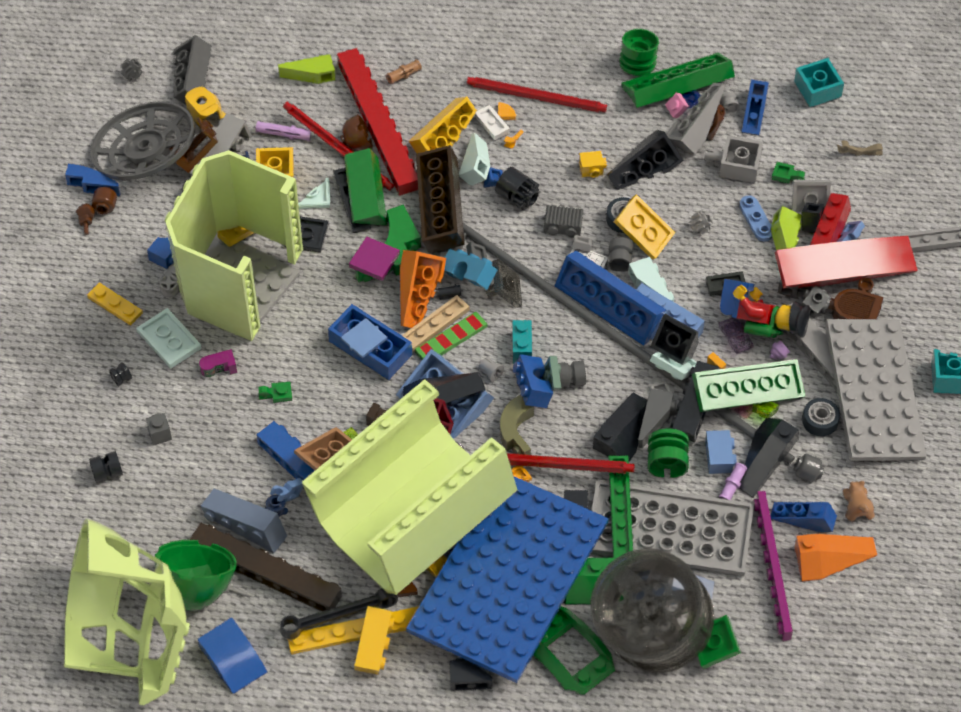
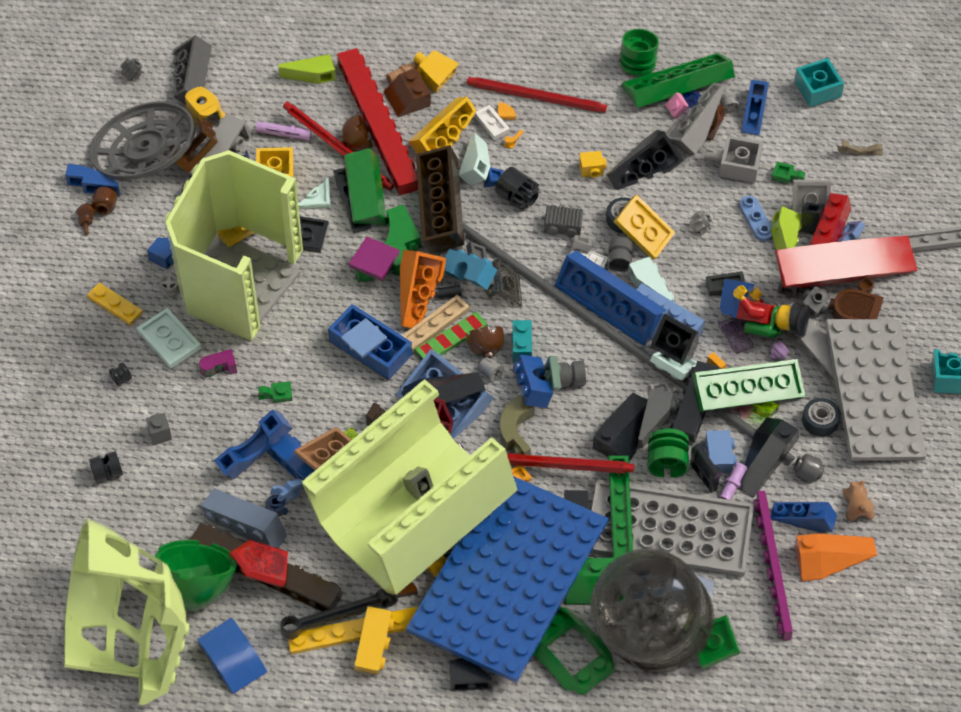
none -> blue arch [214,409,293,479]
none -> red tile [229,540,288,588]
none -> reddish brown slope [384,68,431,118]
none -> dark grey slope [402,467,434,500]
none -> yellow torso [413,51,459,93]
none -> reddish brown cylinder [466,326,505,359]
none -> black plate [690,443,723,493]

